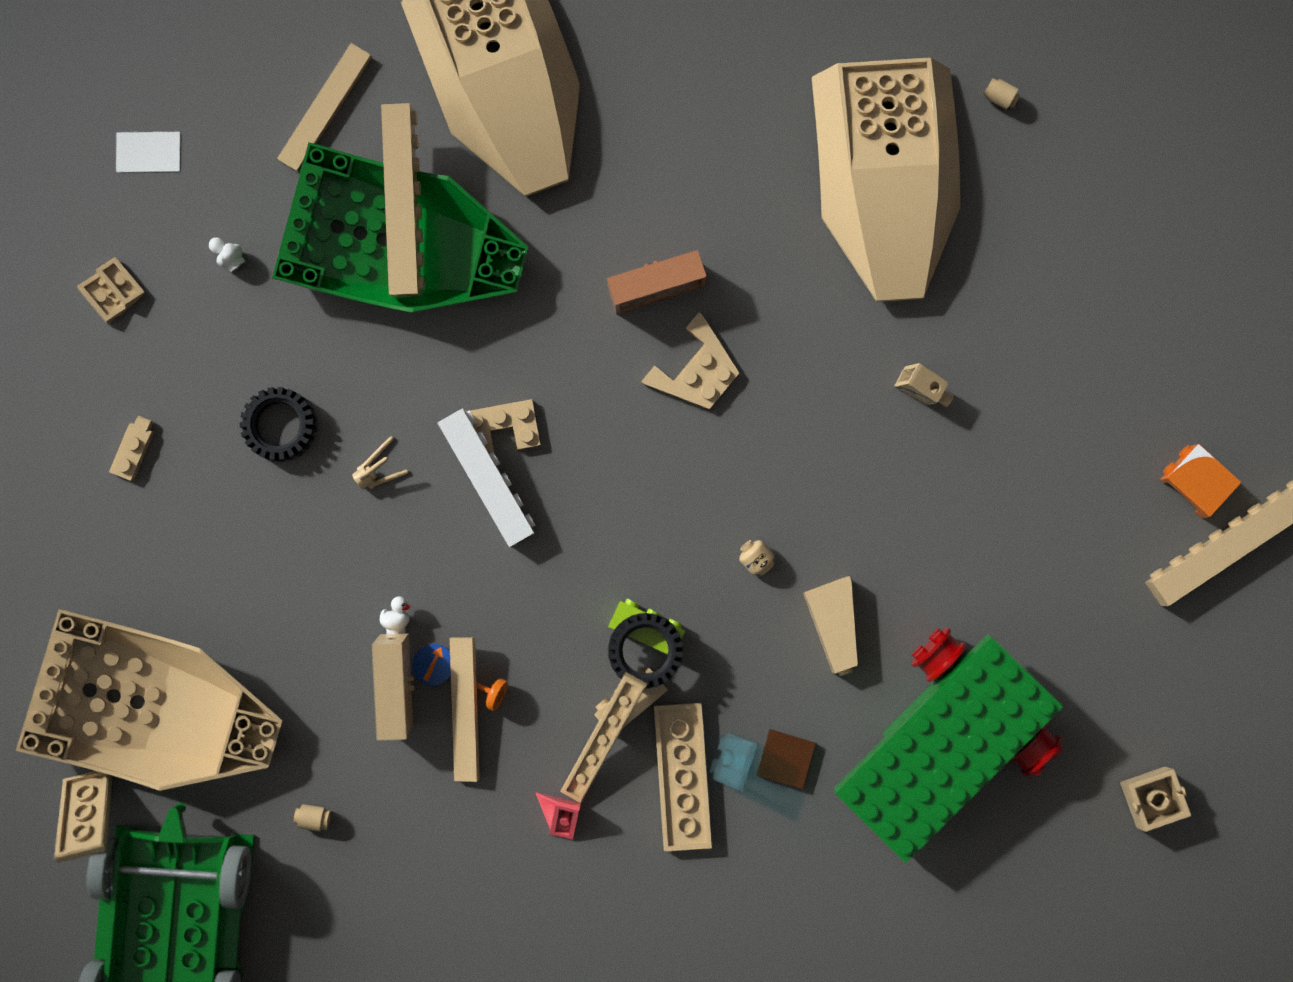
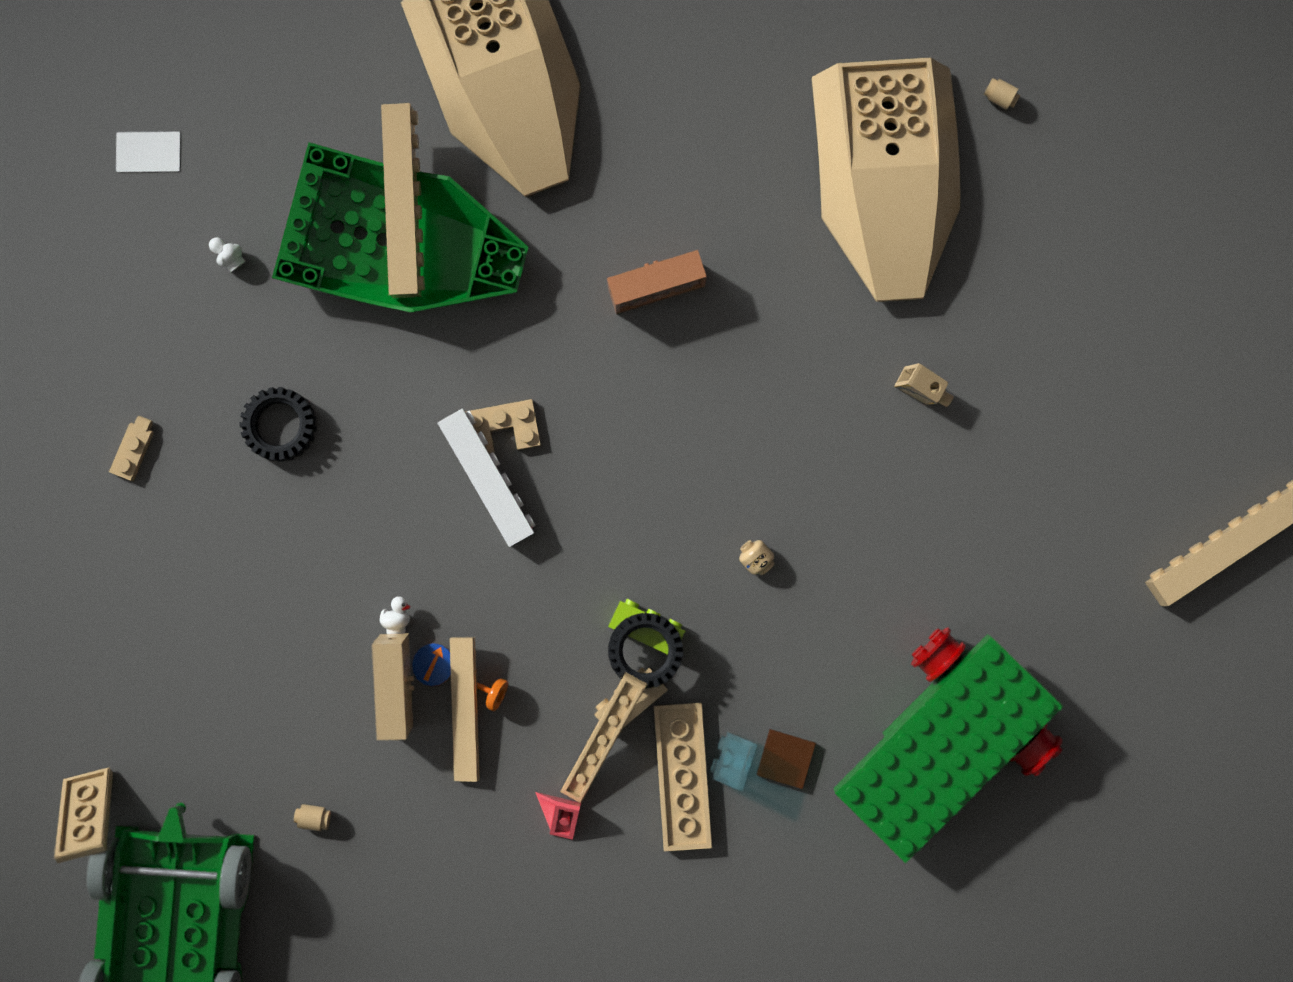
tan piece [16,609,282,791] -> none
tan slope [77,257,145,324] -> none
tan tile [277,43,372,172] -> none
tan plant [352,436,409,490] -> none
tan wing [641,312,739,410] -> none
tan slope [803,576,858,676] -> none
tan brick [1120,767,1191,832] -> none
orange panel [1160,444,1241,518] -> none

